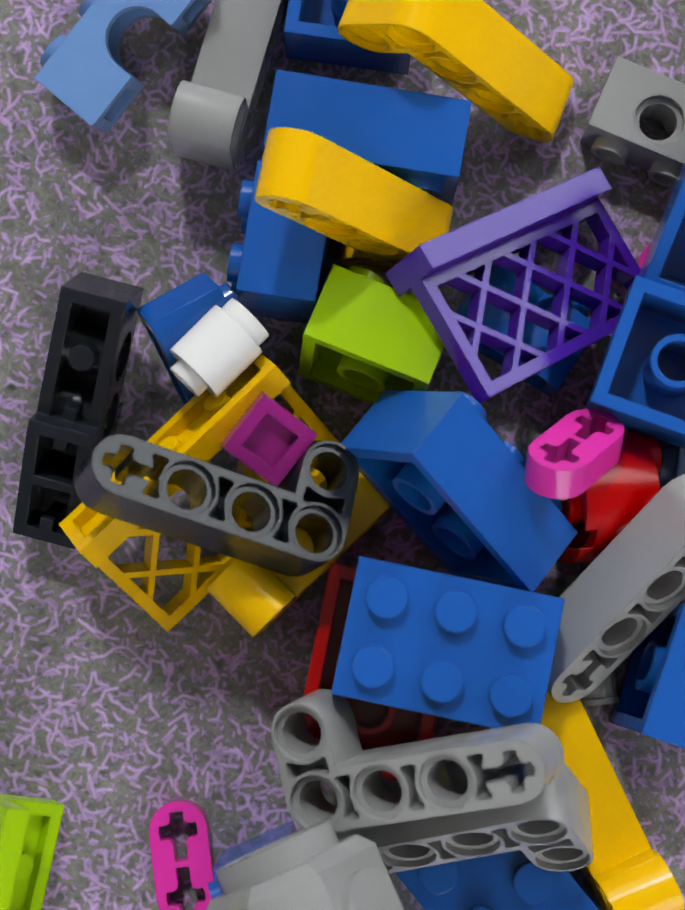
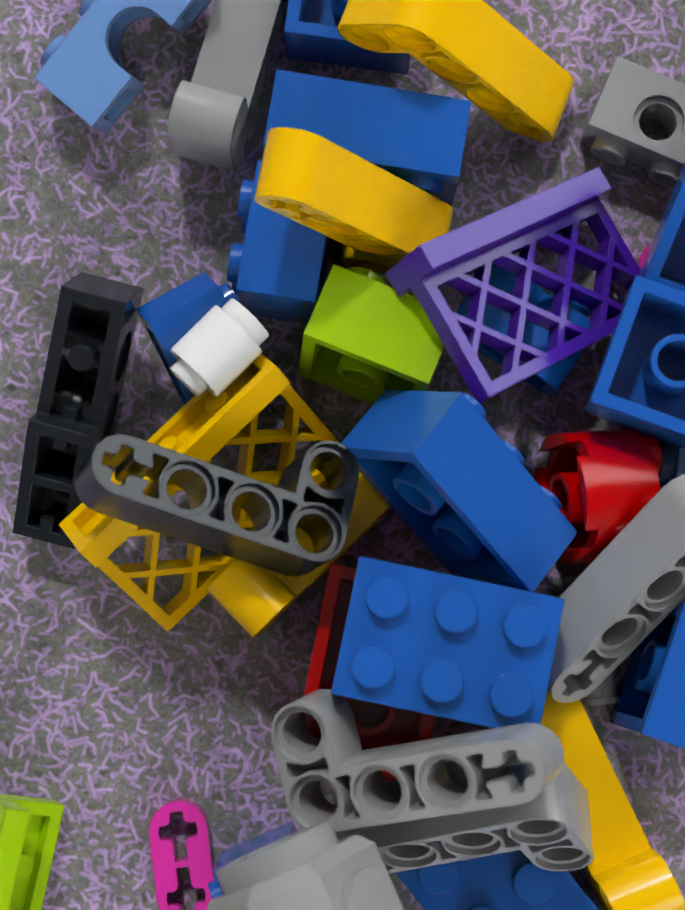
magenta tile [221,391,318,487] -> none
dark pink beam [524,409,625,500] -> none

